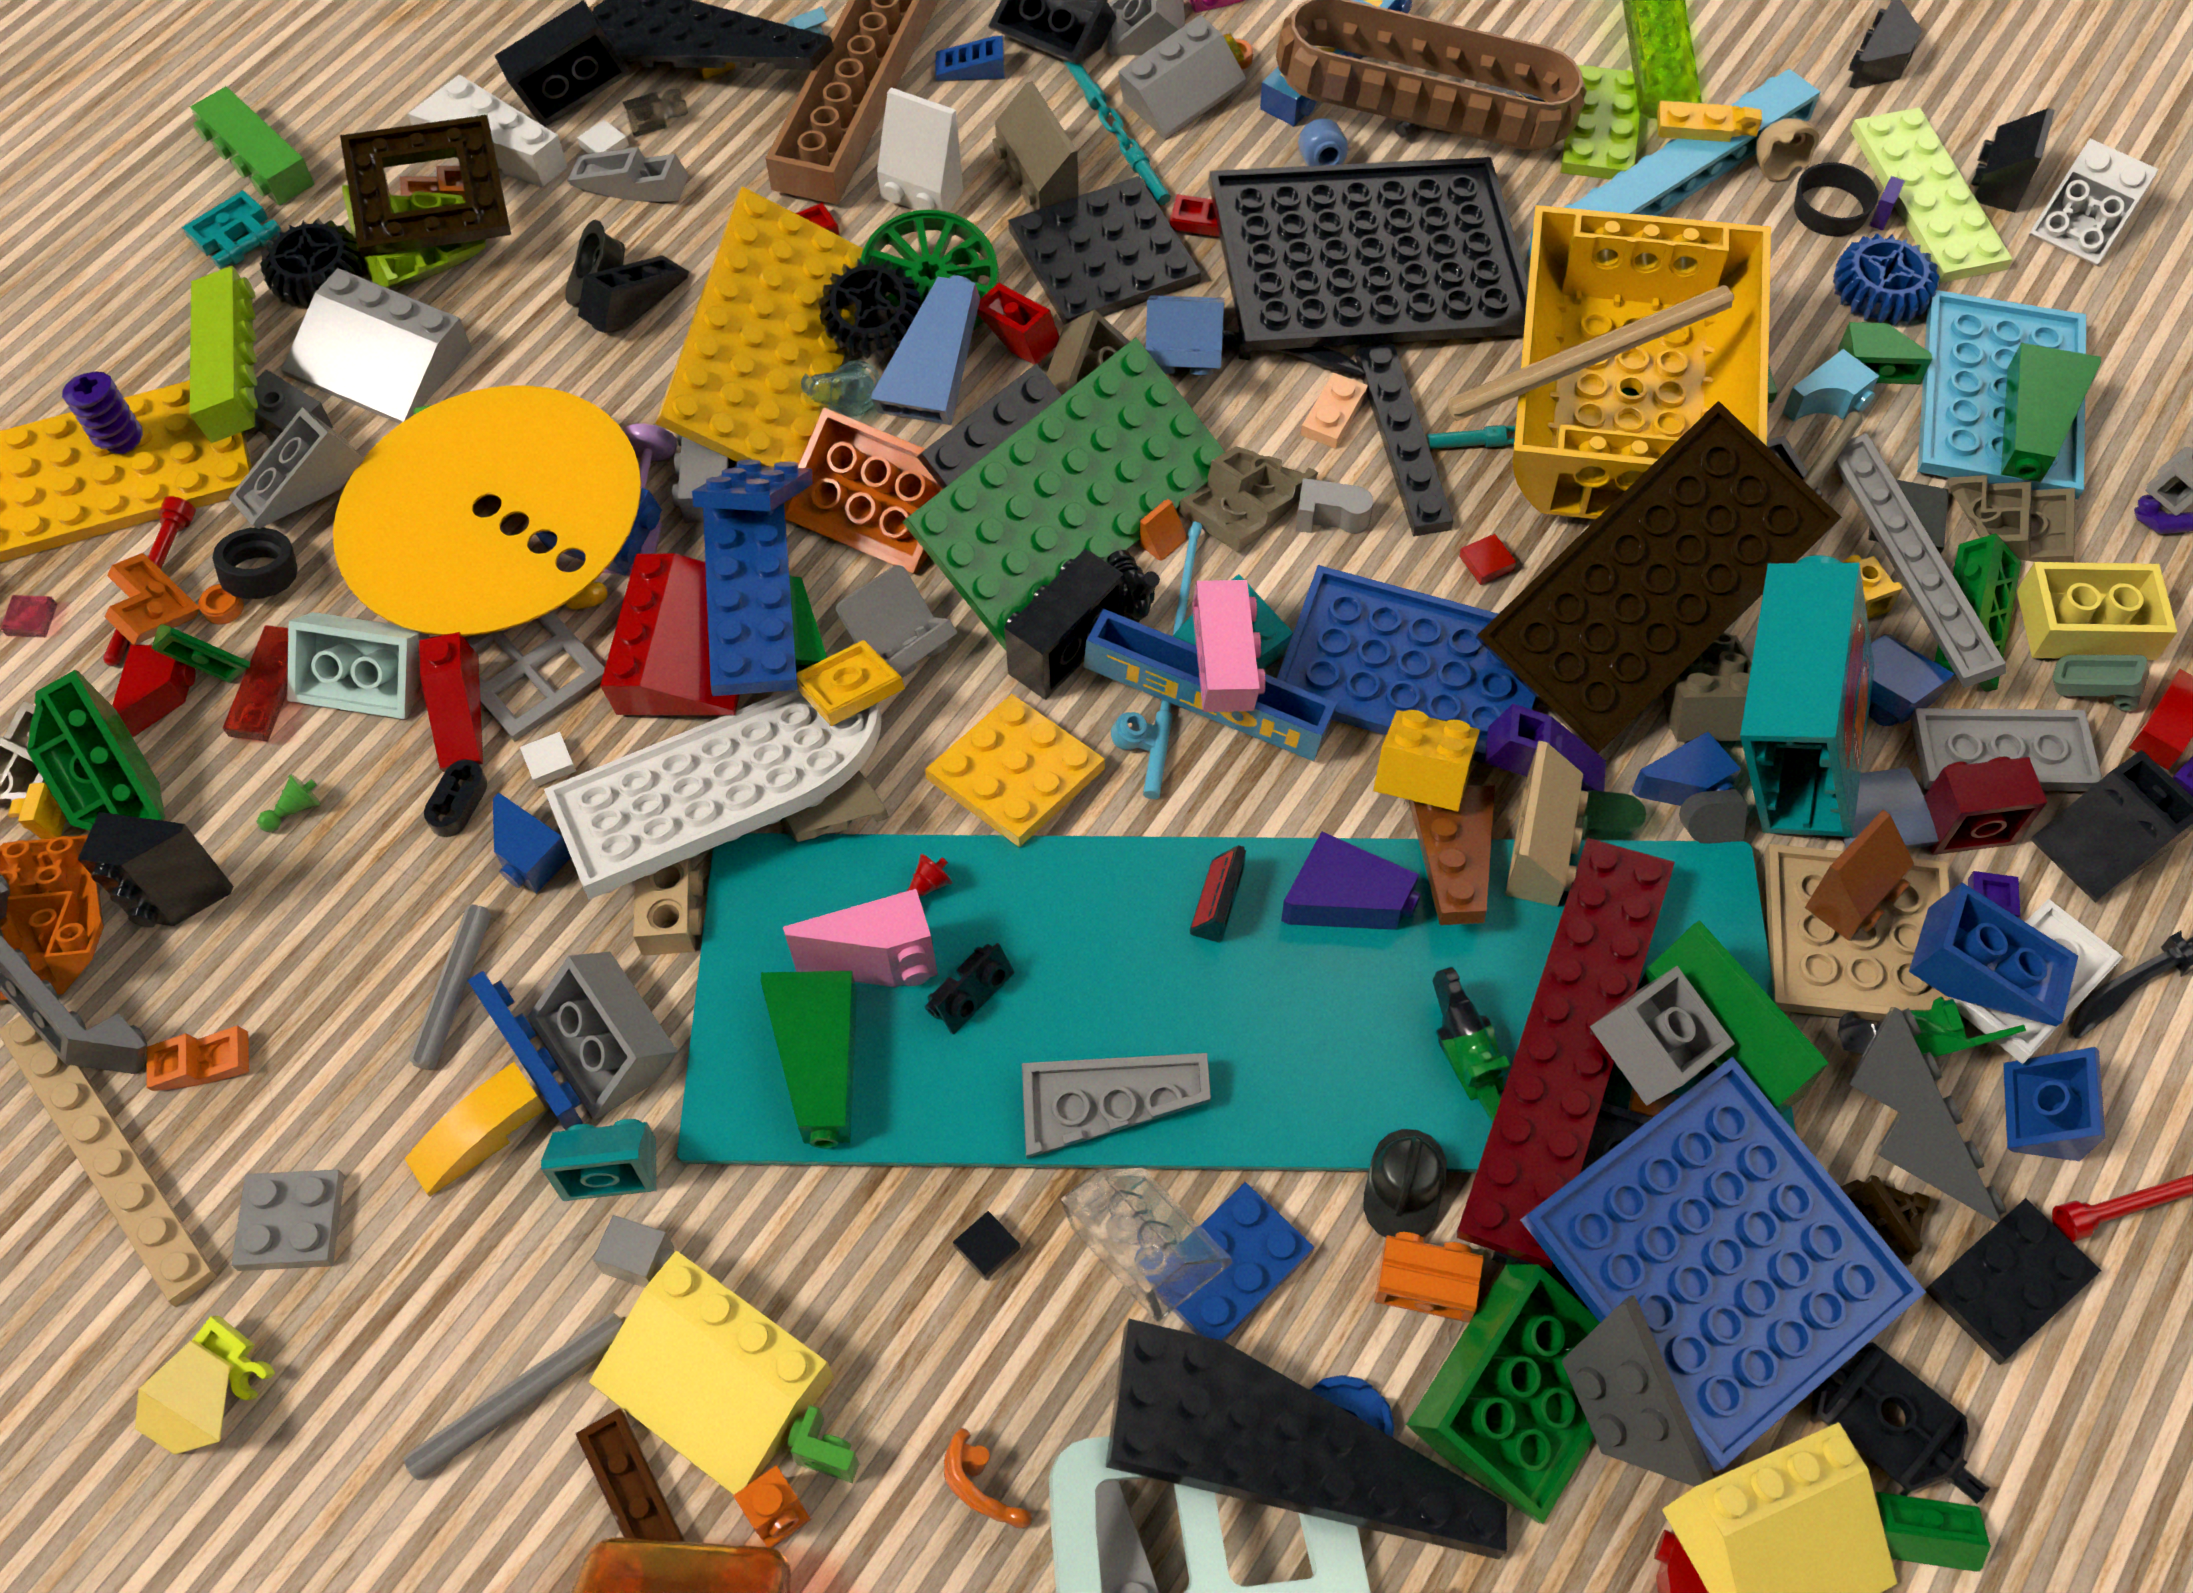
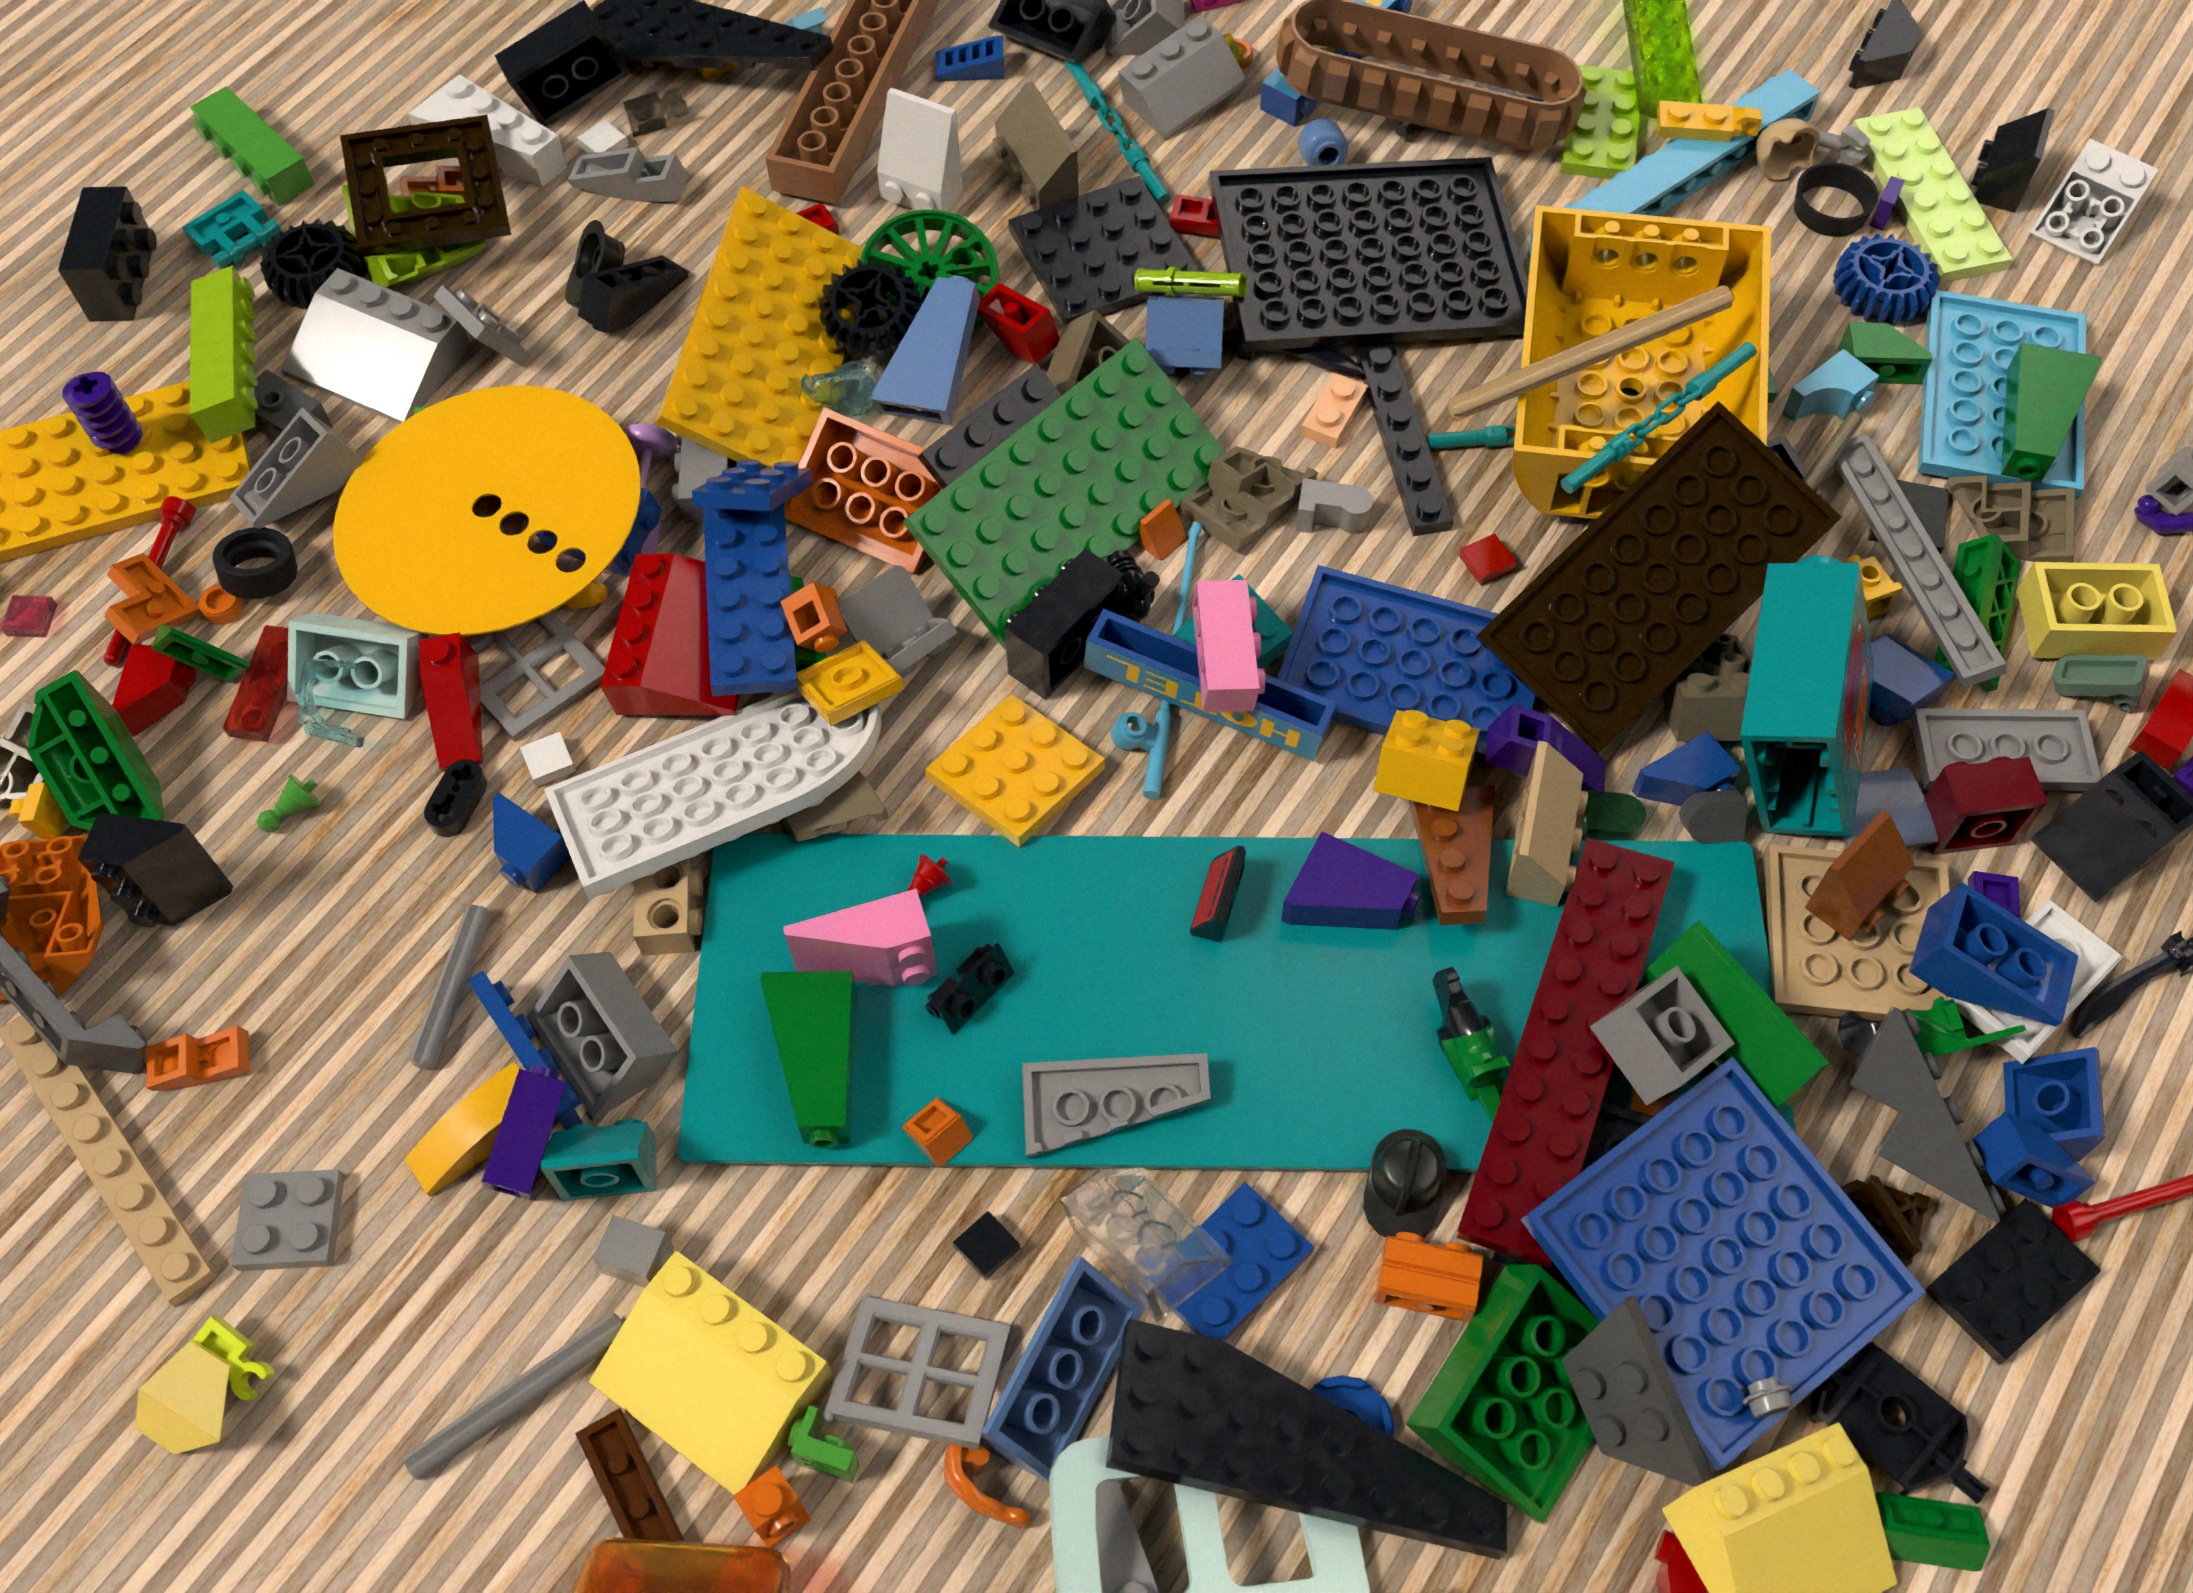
none -> black brick [58,186,157,322]
none -> clear light blue helmet [297,659,364,748]
none -> light grey plate [433,285,531,366]
none -> dark purple slope [482,1065,566,1200]
none -> orange brick [781,582,848,652]
none -> light grey window [823,1295,1011,1450]
none -> orange slope [902,1097,973,1167]
none -> medium blue slope [981,1256,1143,1483]
none -> lime pin [1134,267,1248,297]
none -> teal piece [1561,342,1757,494]
none -> light grey plate [1743,1377,1794,1419]
none -> light grey bar [1817,124,1871,165]
none -> blue slope [1972,1111,2095,1208]

